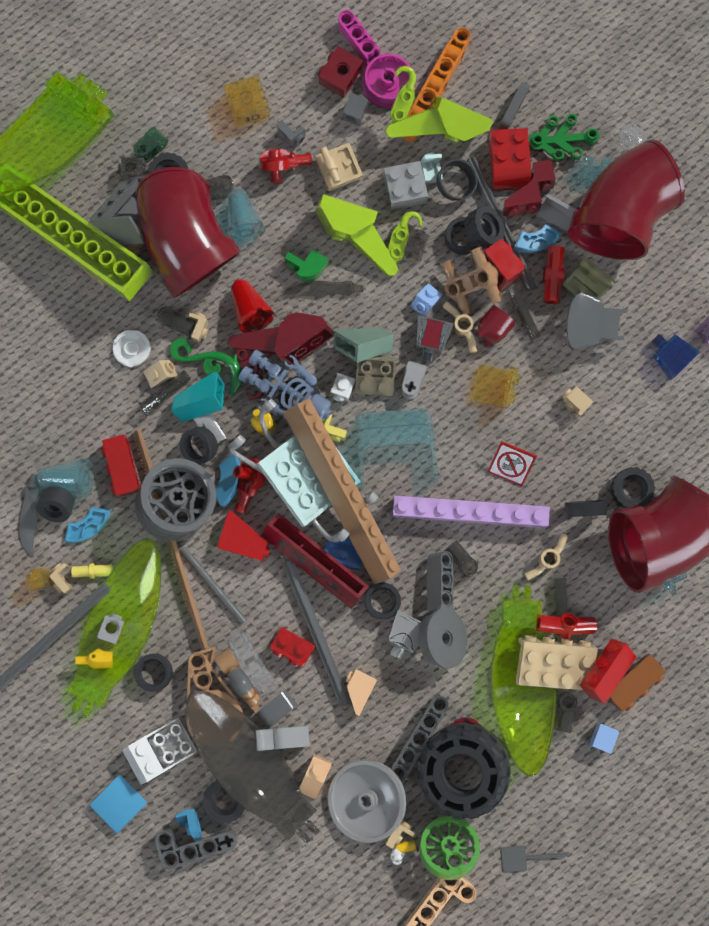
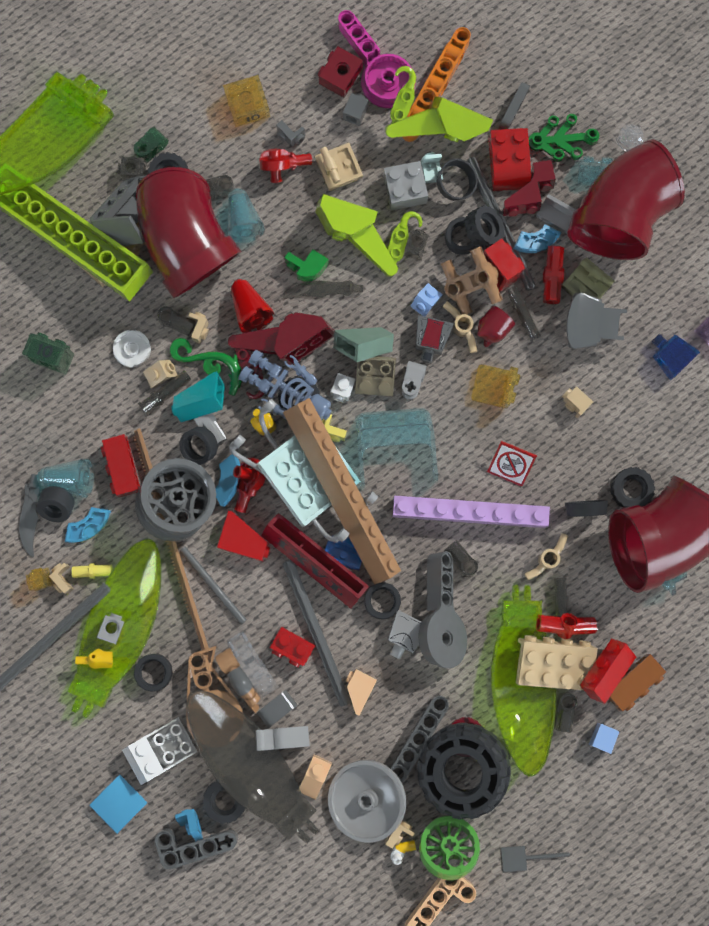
none -> clear green brick [22,332,74,375]

